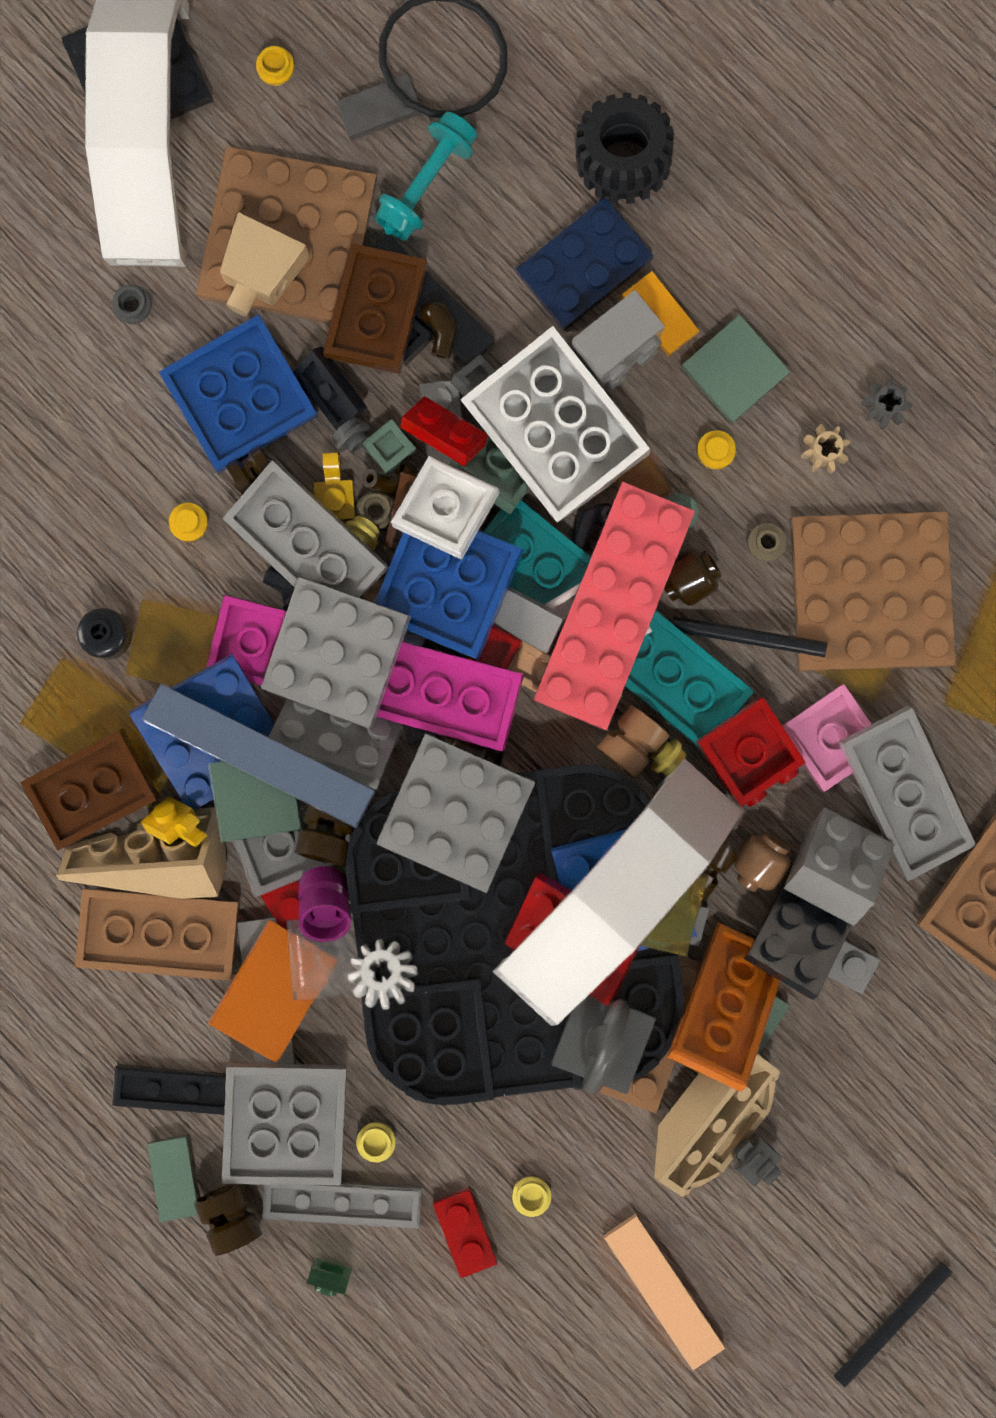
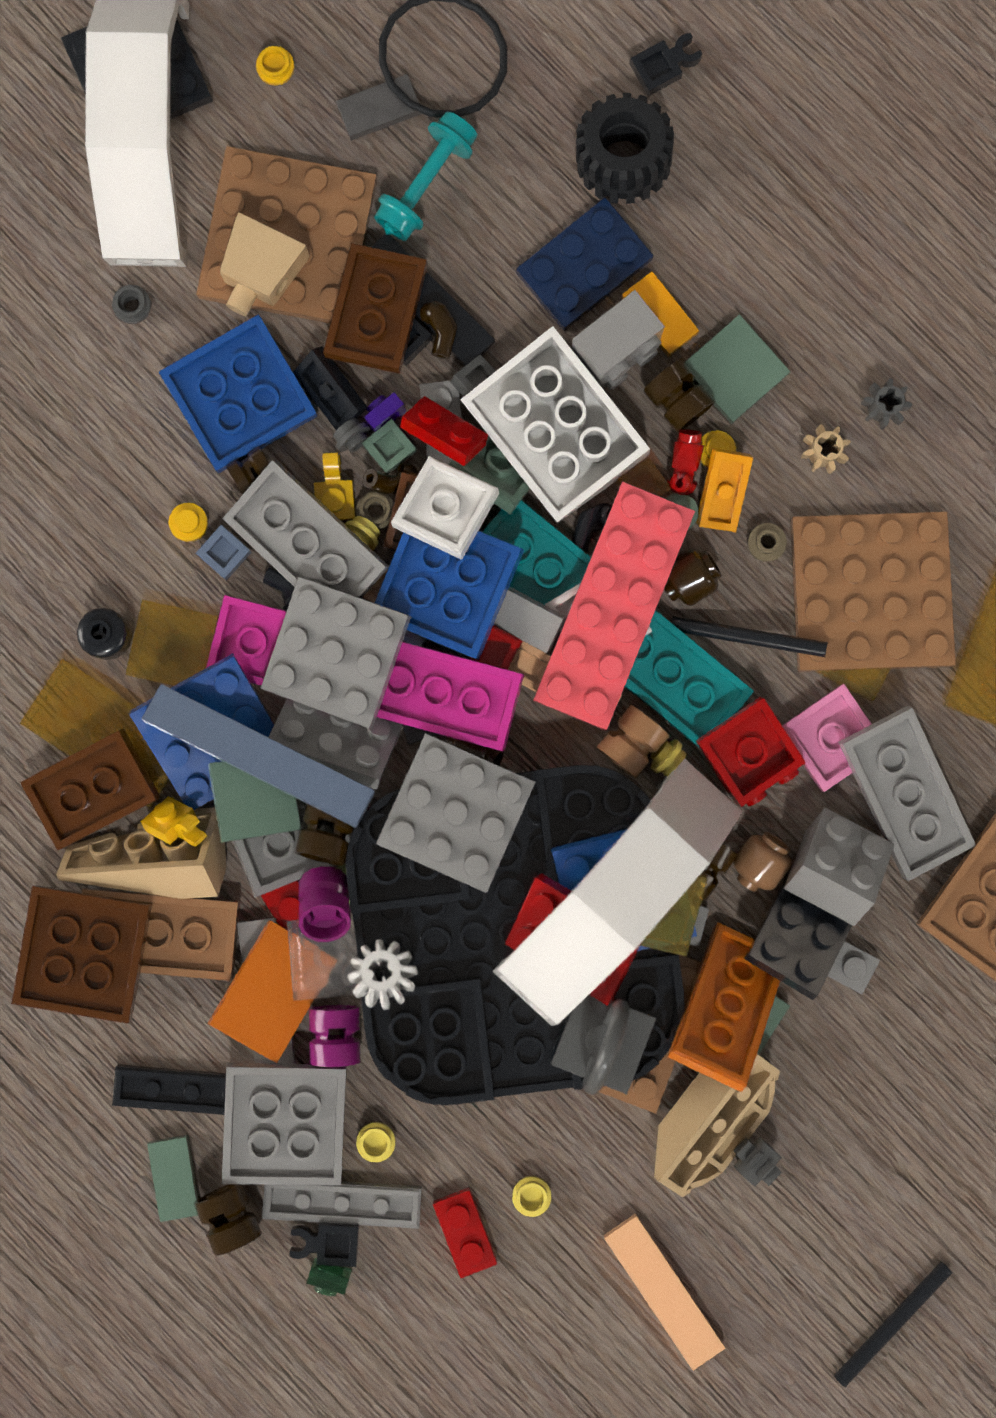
none -> reddish brown plate [11,885,152,1024]
none -> sand blue plate [195,525,252,581]
none -> black plate [289,1223,359,1267]
none -> magenta wheel [309,1005,361,1067]
none -> dark purple plate [364,392,406,433]
none -> black plate [630,33,703,97]
none -> dark brown wheel [643,359,716,433]
none -> red arm [668,429,705,495]
none -> light orange plate [696,448,754,532]

